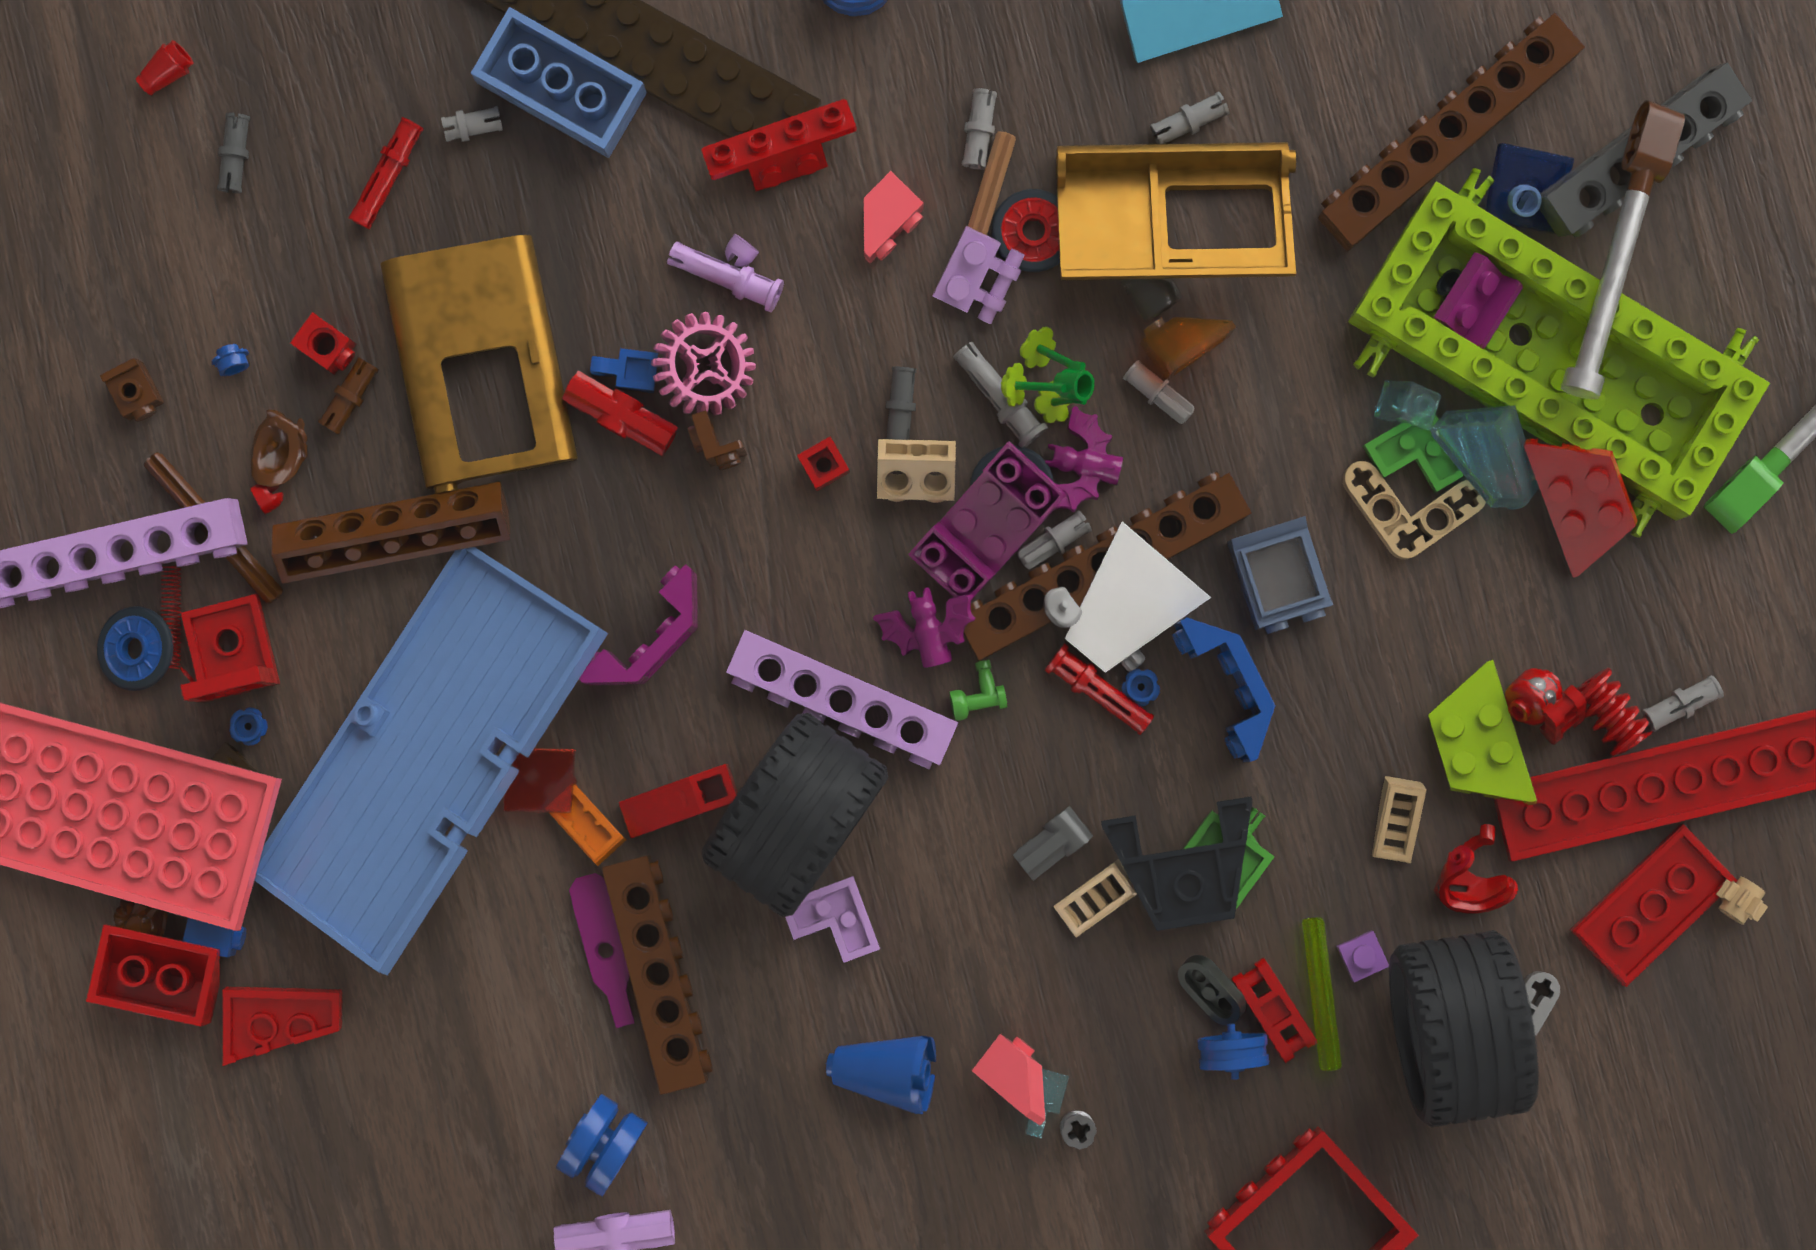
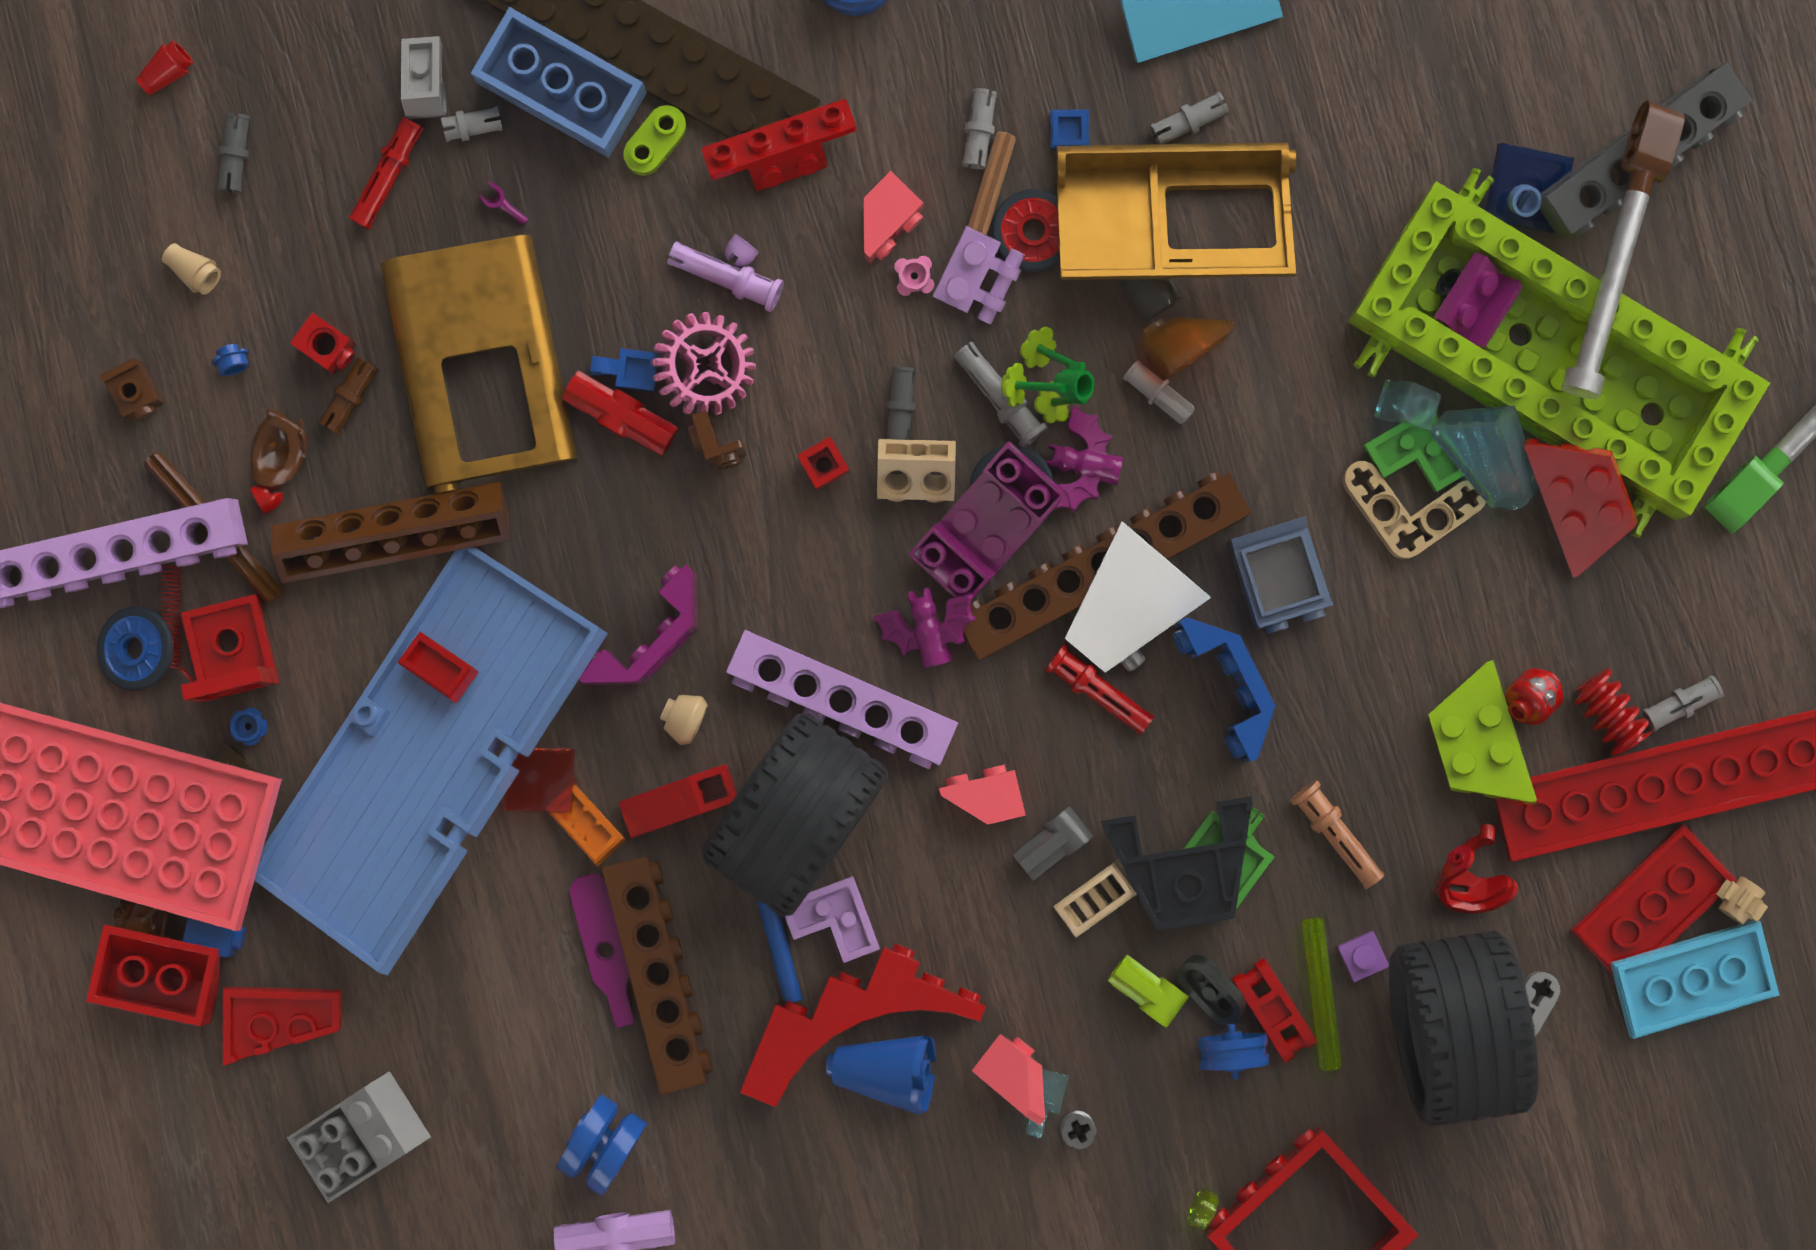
bright green piece [949,660,1007,721] -> none
light grey axle [1017,510,1092,569] -> none
light grey piece [1044,587,1082,627] -> none
blue plate [1122,668,1160,706] -> none
reddish brown brick [1318,13,1585,252] -> none
tan slope [1372,776,1427,863] -> none
red plate [1539,685,1587,745] -> none
none -> tan cone [162,243,221,295]
none -> light grey slope [287,1071,431,1203]
none -> red tile [397,632,479,704]
none -> light grey plate [401,36,447,119]
none -> magenta hand [478,181,528,226]
none -> lime plate [623,105,687,176]
none -> tan cone [660,695,708,745]
none -> red arch [740,943,986,1107]
none -> blue piece [757,900,803,1004]
none -> bright pink plate [894,256,935,296]
none -> coral slope [939,764,1026,824]
none -> blue tile [1050,109,1089,150]
none -> lime piece [1107,954,1189,1028]
none -> clear neon green tile [1187,1188,1218,1230]
none -> nougat pin [1290,780,1385,889]
none -> medium azure tile [1610,920,1779,1039]

